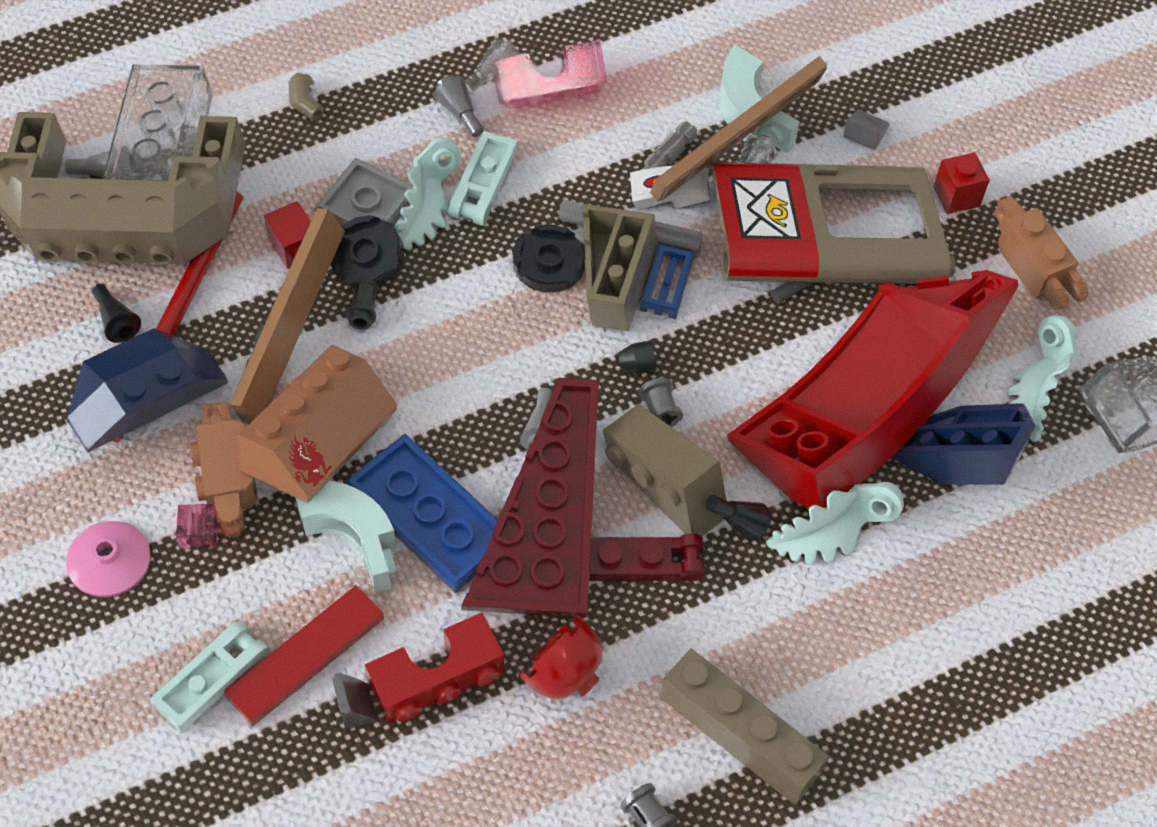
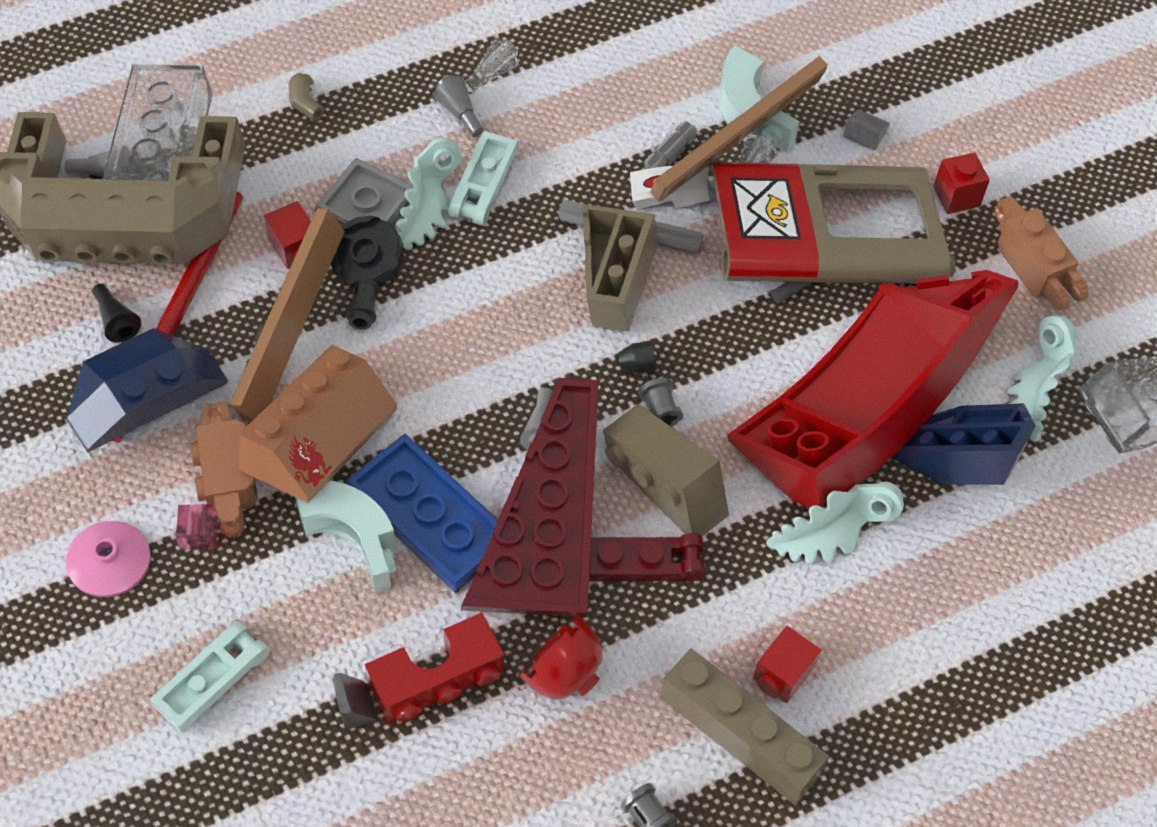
red tile [224,585,384,727] -> none
clear pink arch [491,40,608,109] -> none
black tile [512,225,586,293] -> none
blue tile [640,244,695,319] -> none
black cone [705,495,770,541] -> none
none -> red brick [753,625,822,703]

